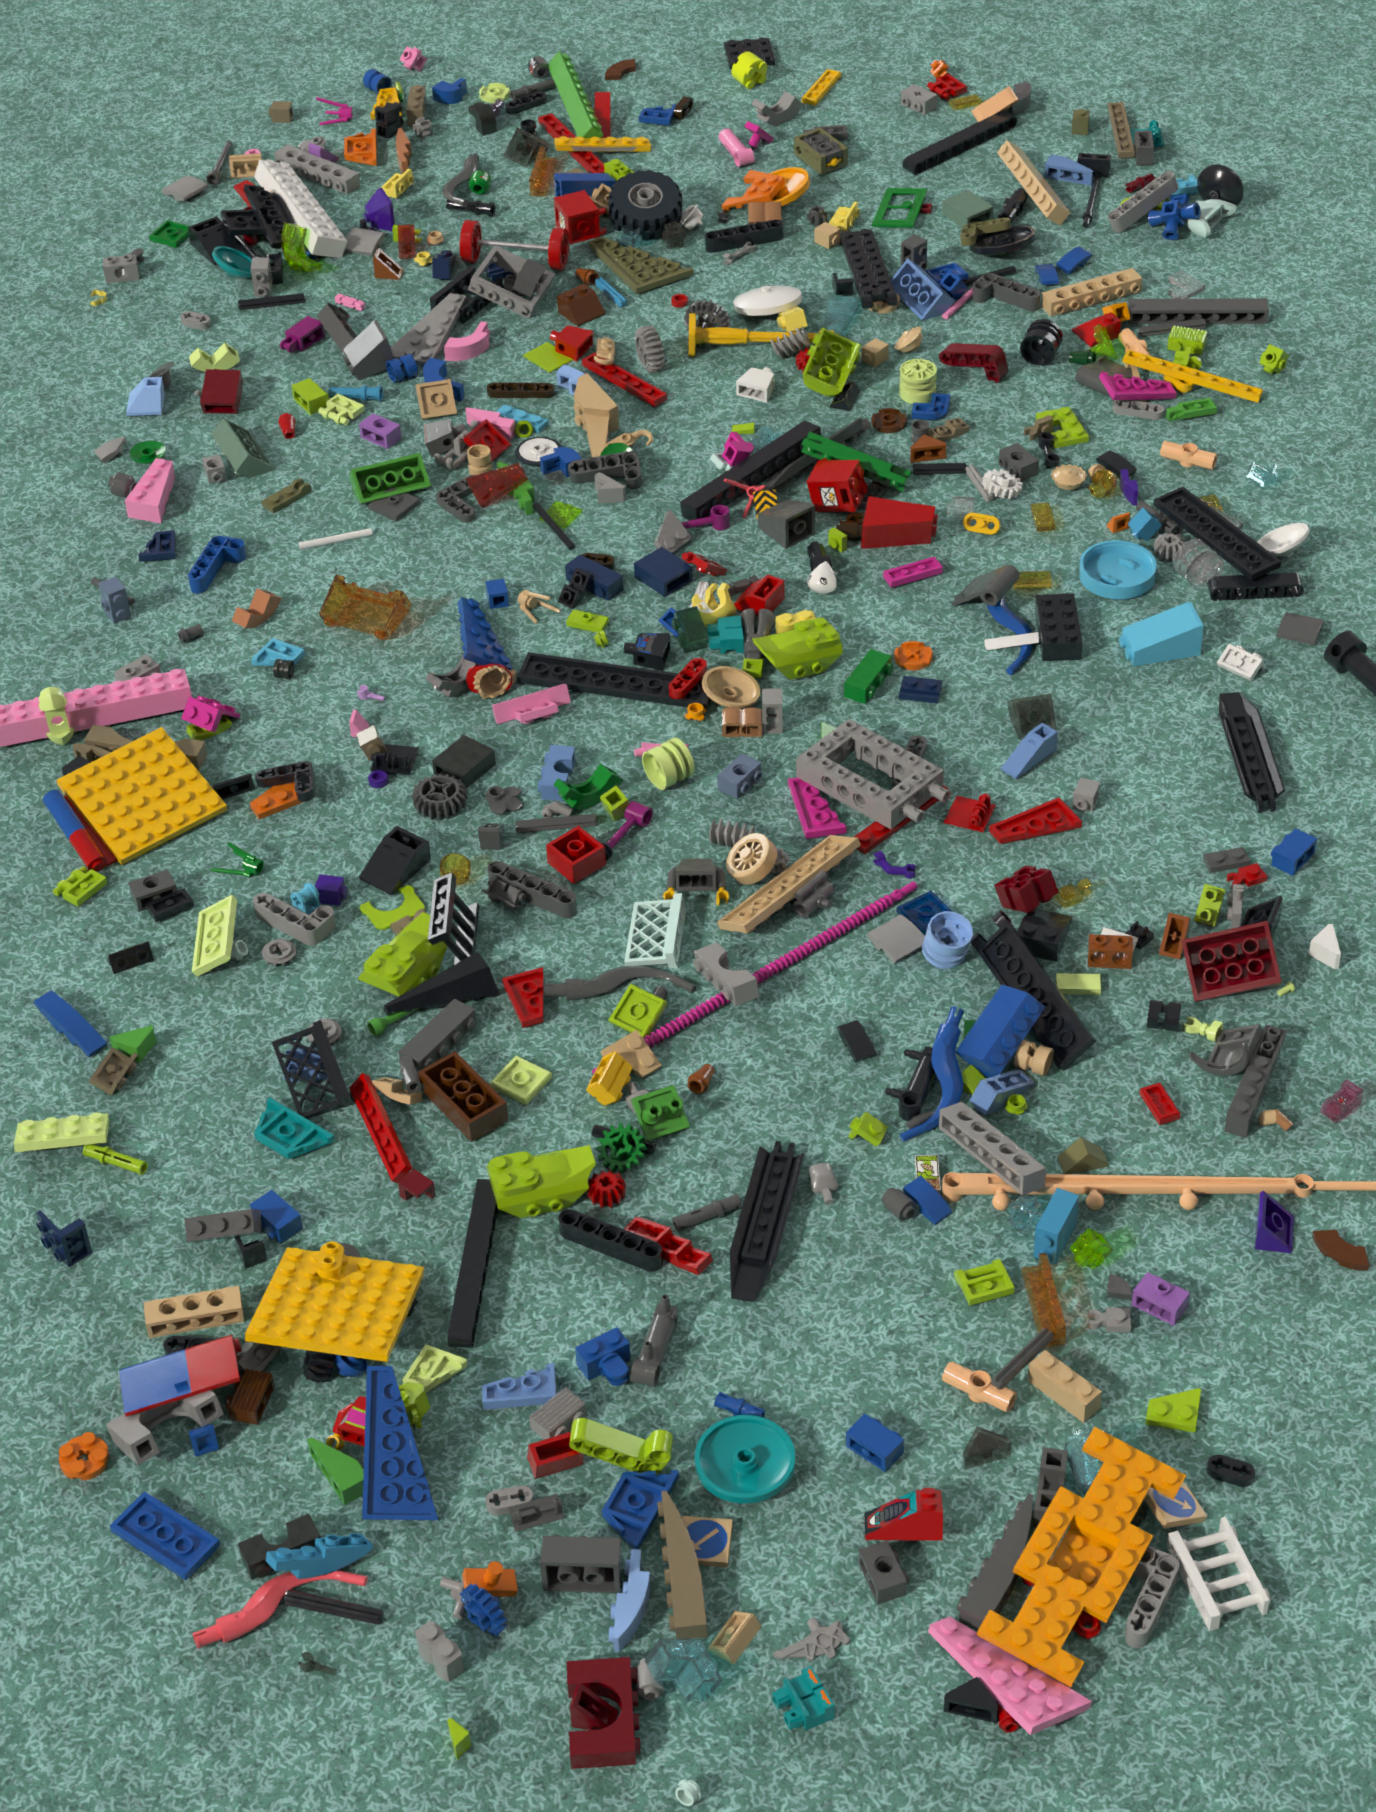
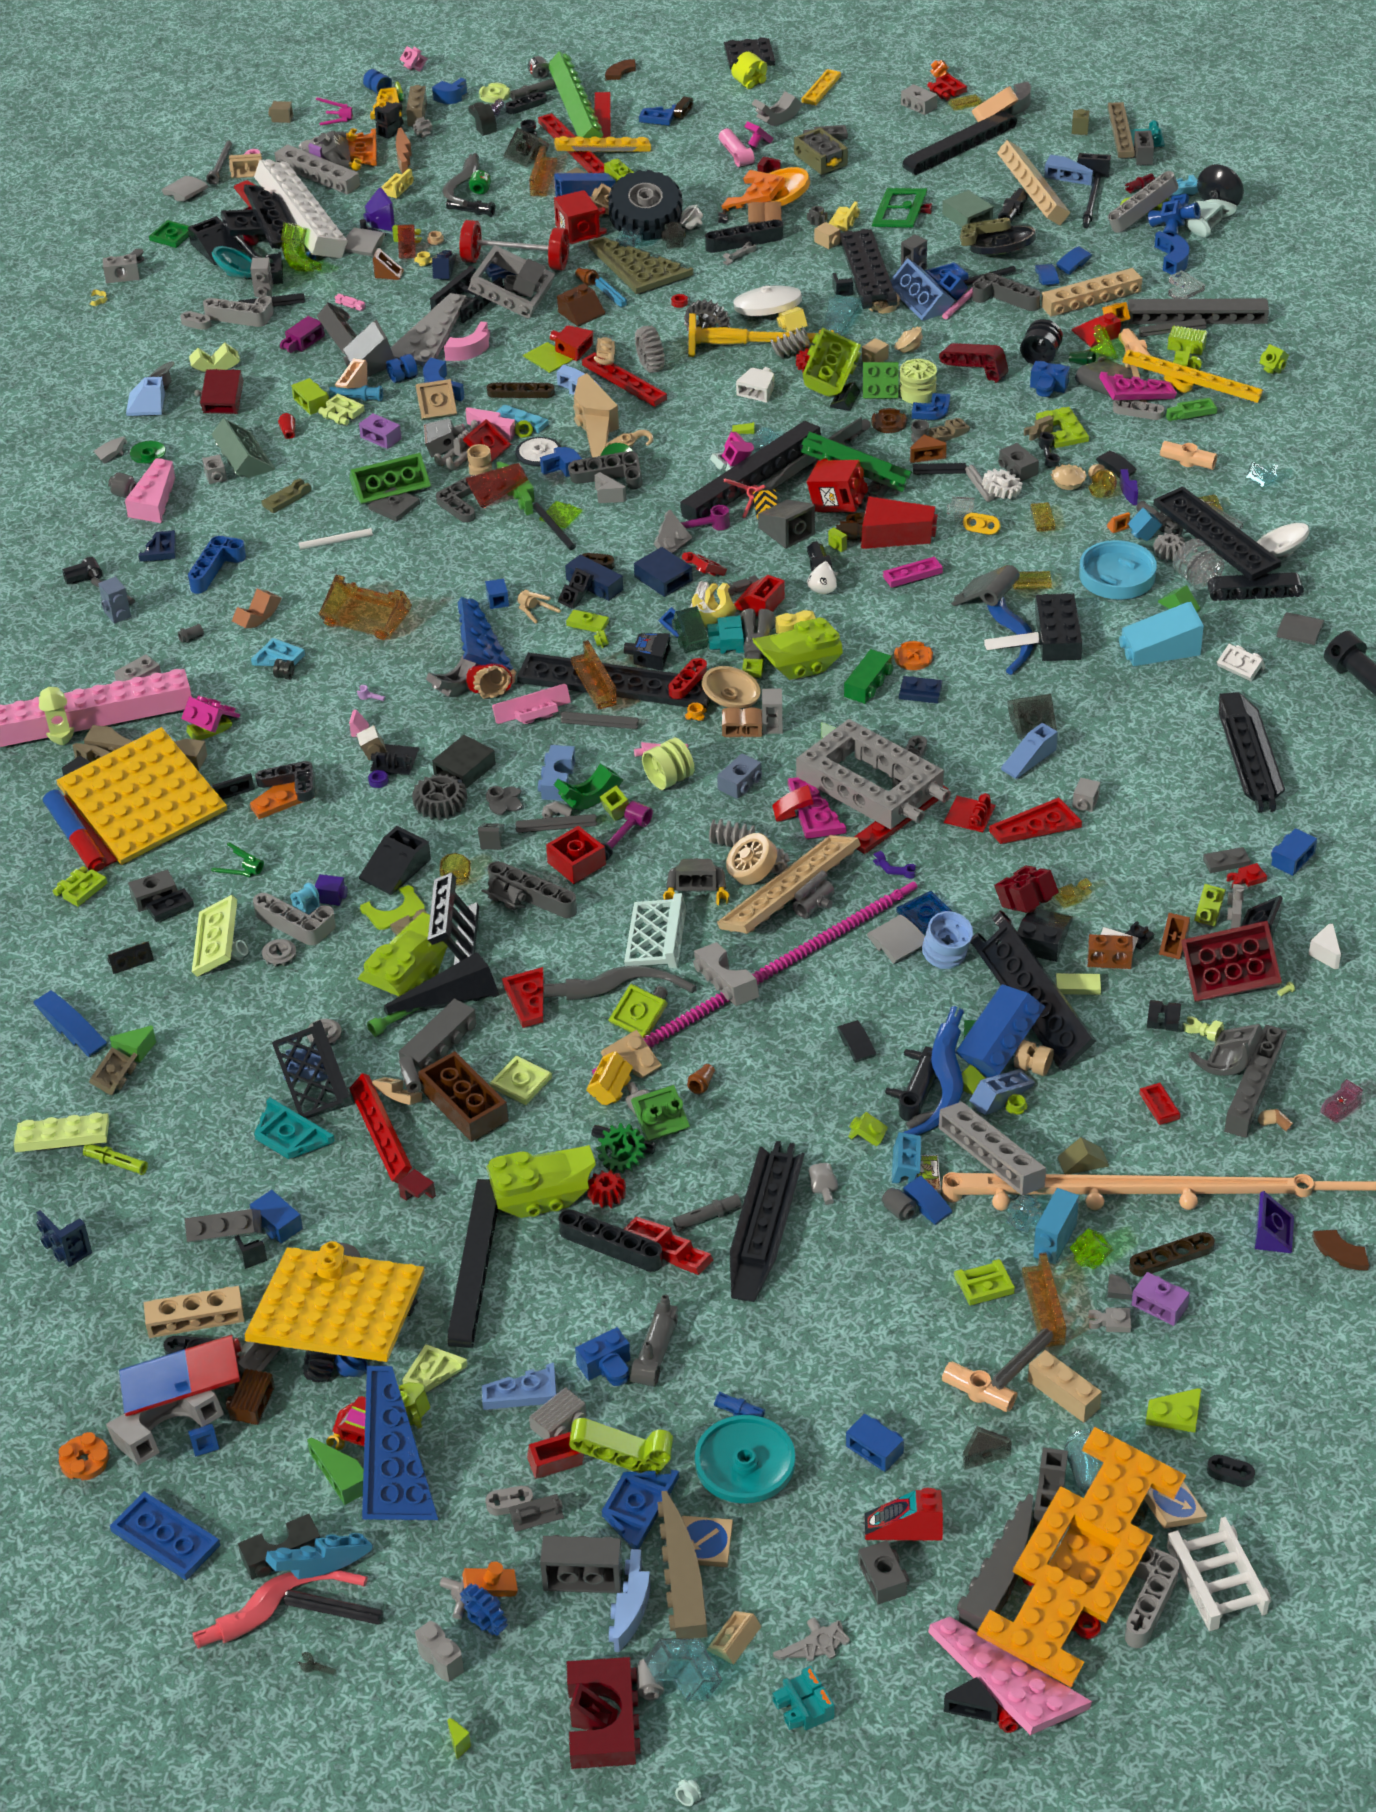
none -> black piece [62,557,102,584]
none -> light grey beam [203,296,274,327]
none -> dark grey torso [318,128,362,171]
none -> light nougat slope [335,359,367,388]
none -> dark grey axle [561,712,639,729]
none -> clear orange fence [571,640,617,710]
none -> dark red panel [757,157,781,173]
none -> red slope [772,785,814,822]
none -> bright green plate [863,362,899,398]
none -> dark azure hinge [892,1132,921,1184]
none -> blue brick [1030,361,1070,397]
none -> dark brown beam [1129,1232,1215,1277]
none -> blue arch [1154,231,1189,277]
none -> bright green slope [1158,585,1200,612]

